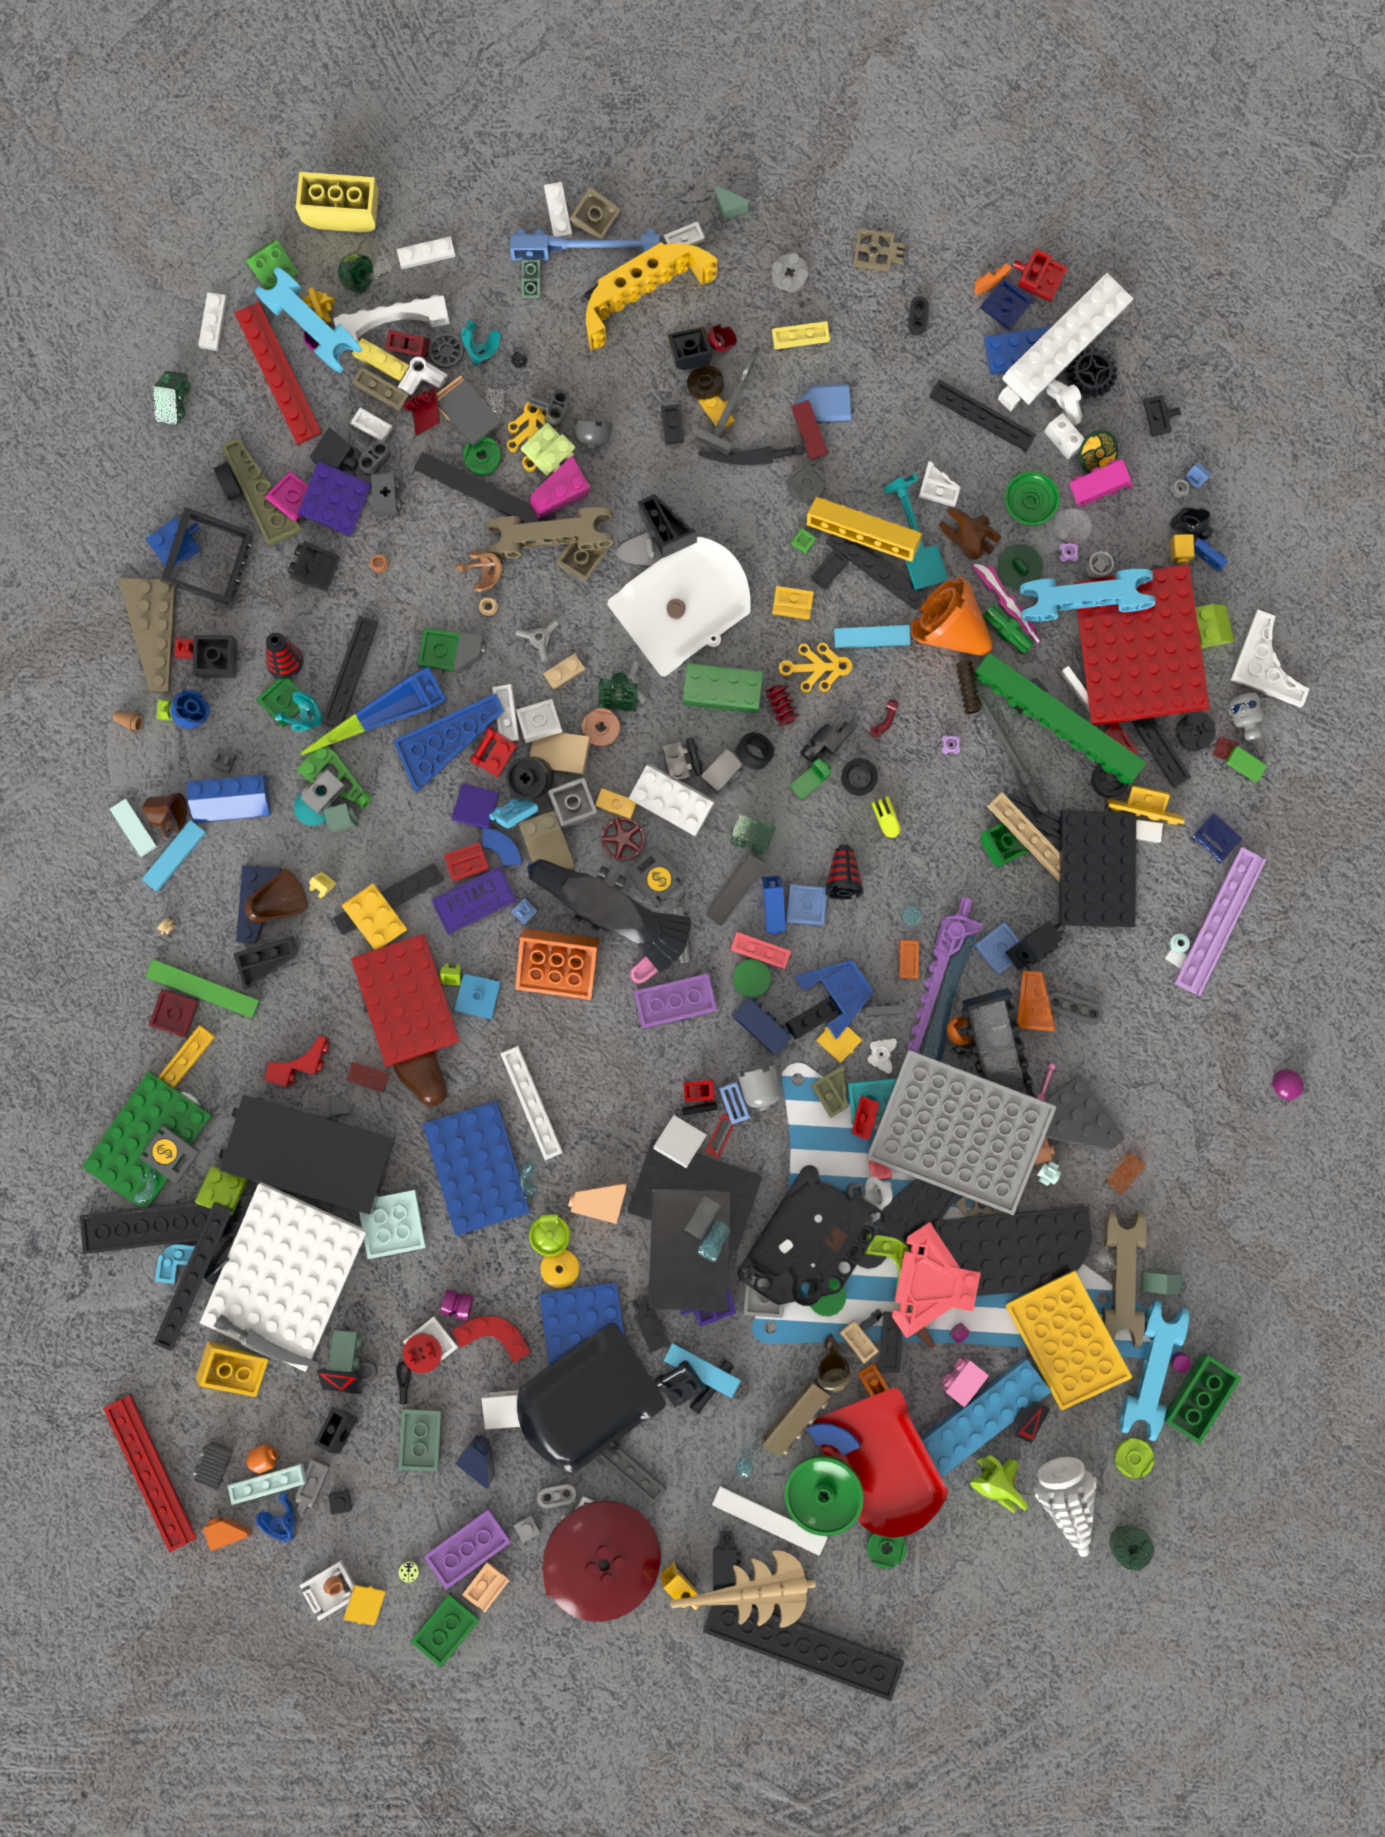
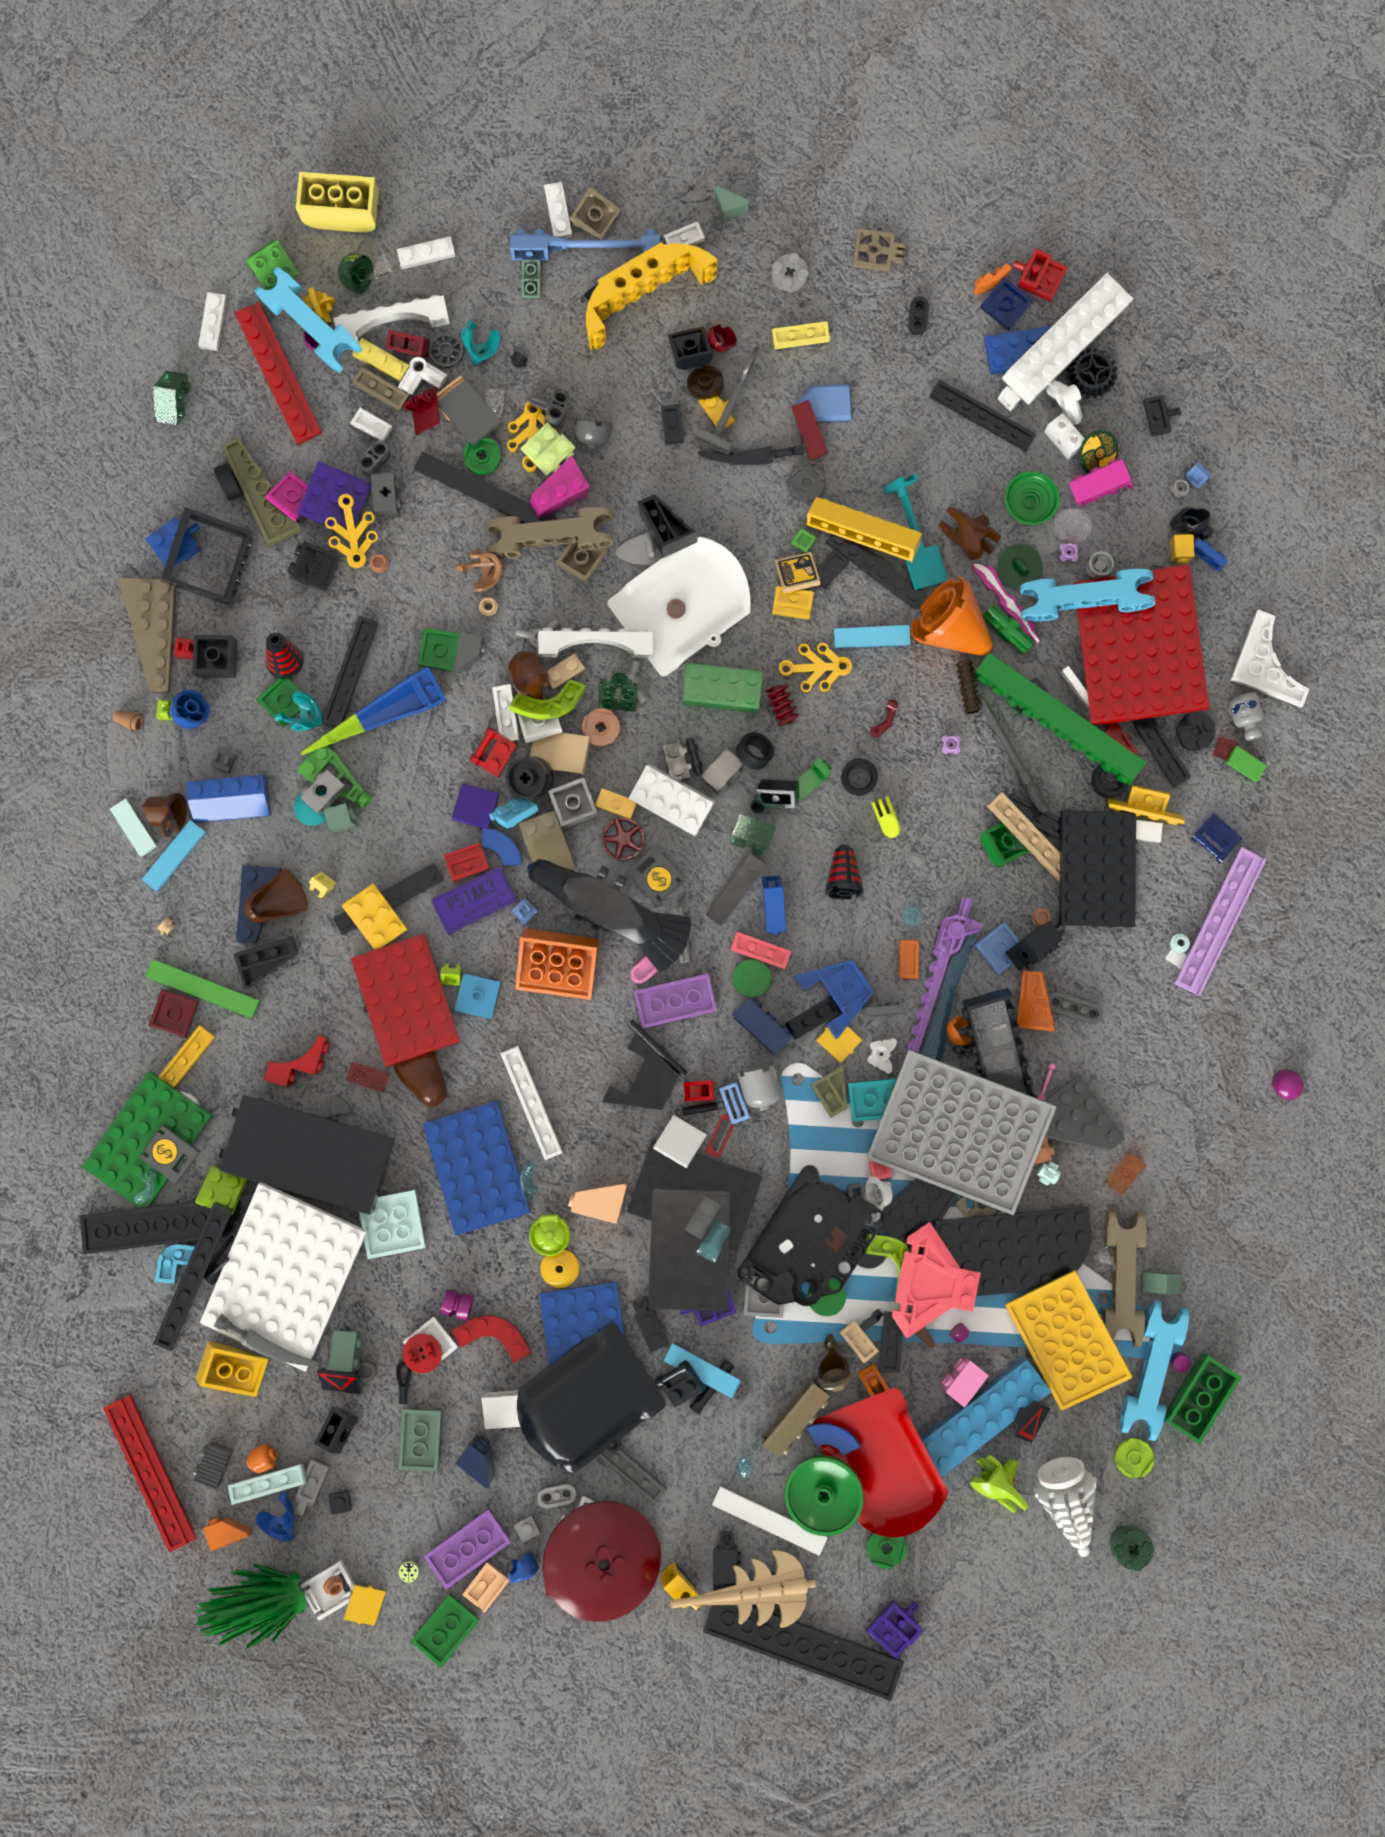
black torso [310,427,359,471] -> none
blue wing [393,693,505,793] -> none
medium blue tile [786,884,827,926] -> none
black plate [800,720,858,764] -> none
red plate [851,1096,879,1140] -> none
white wing [919,461,960,507] -> none
lime slope [1195,604,1234,649] -> none
none -> green plant [195,1563,306,1649]
none -> yellow plant [325,494,378,568]
none -> reddish brown piece [508,651,550,700]
none -> blue hair [508,1553,539,1583]
none -> lime plate [509,679,586,720]
none -> white arch [537,628,653,658]
none -> black wing [602,1034,679,1110]
none -> black bar [627,1019,688,1078]
none -> black hinge [750,779,799,813]
none -> tile [775,552,820,593]
none -> dark purple plate [866,1599,924,1659]
none -> nougat plate [1032,908,1051,927]

